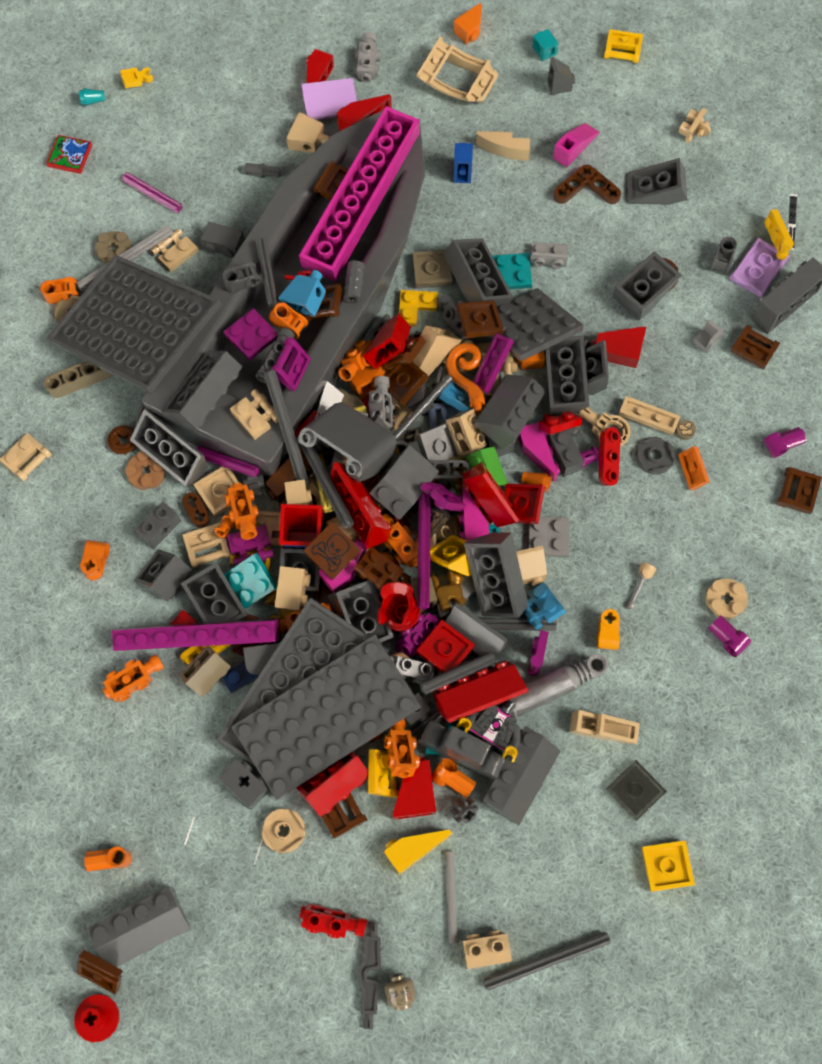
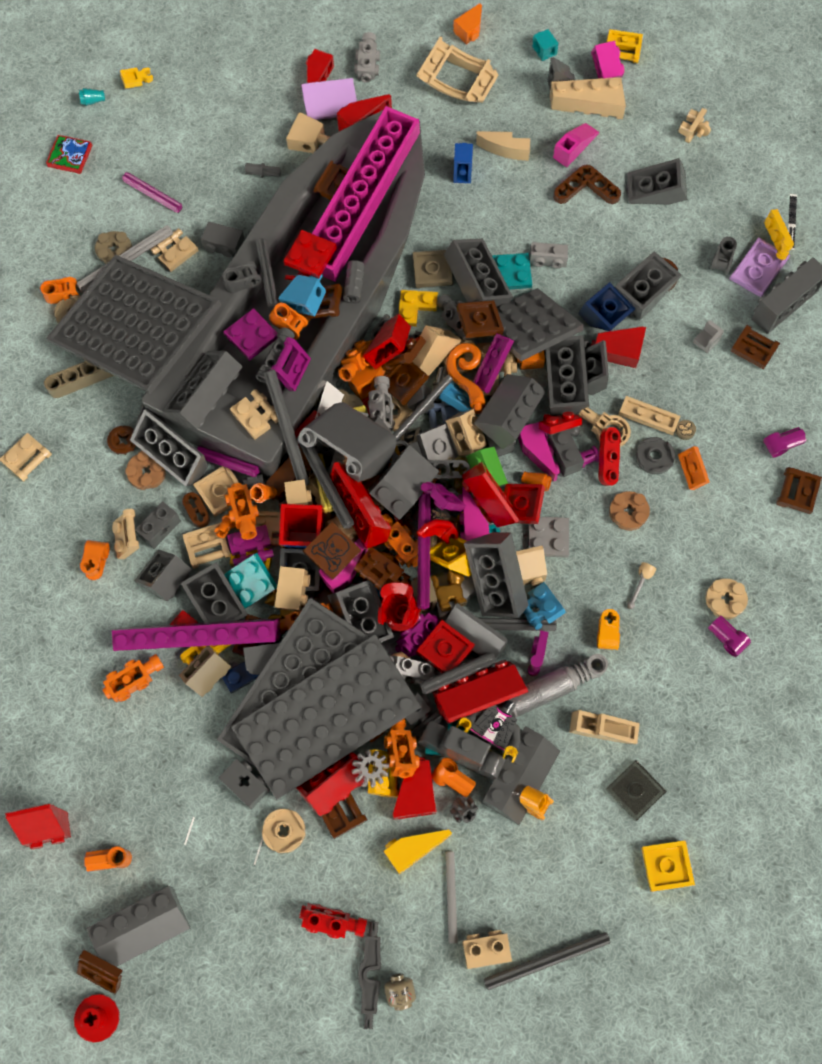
none -> red slope [5,804,71,850]
none -> tan plate [112,509,139,559]
none -> orange cone [250,483,277,503]
none -> red plate [284,230,337,279]
none -> light grey gear [352,750,389,788]
none -> red piece [417,519,459,544]
none -> light orange piece [520,786,554,821]
none -> tan wedge [550,77,626,119]
none -> dark blue slope [578,282,636,332]
none -> dark pink brick [591,41,624,79]
none -> medium nougat plate [609,491,650,531]

